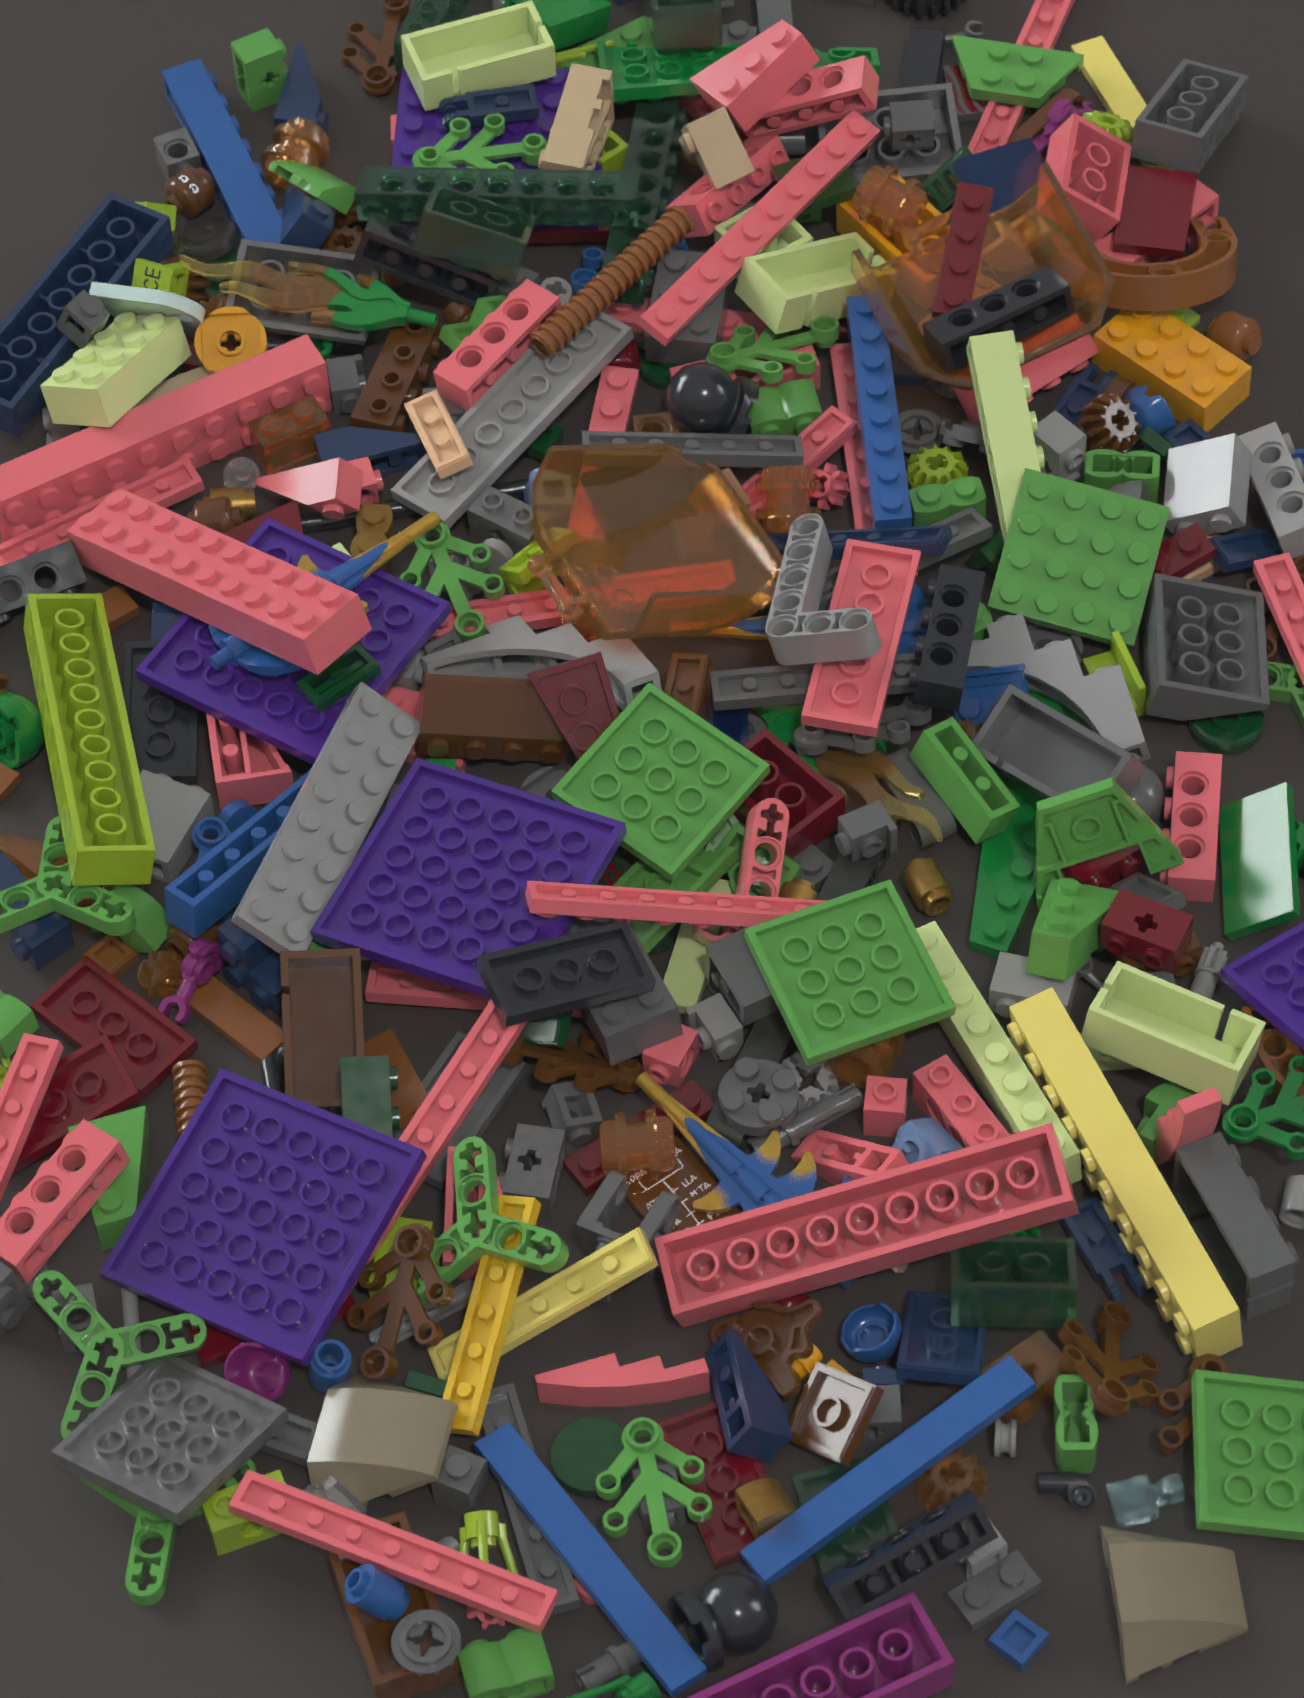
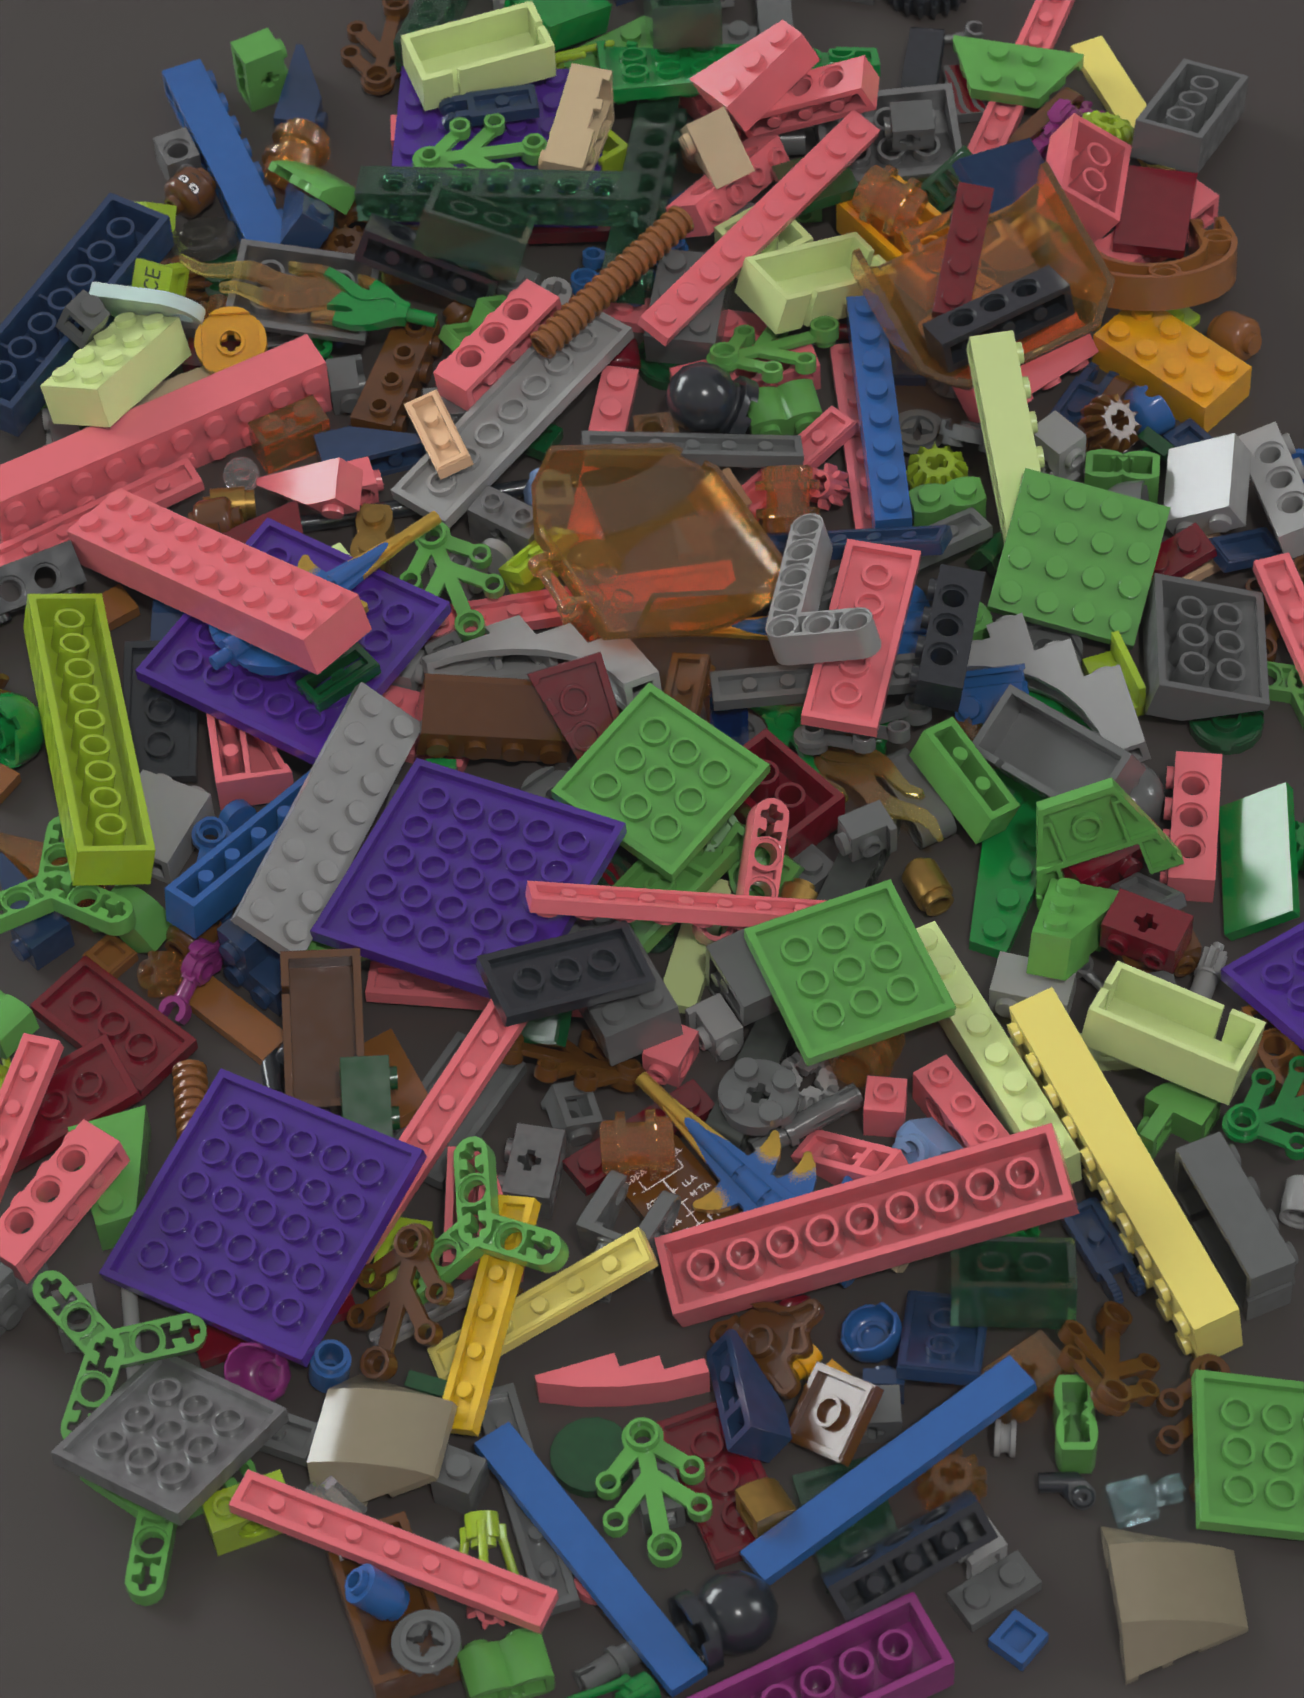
coral slope [1153,1087,1222,1166] -> none

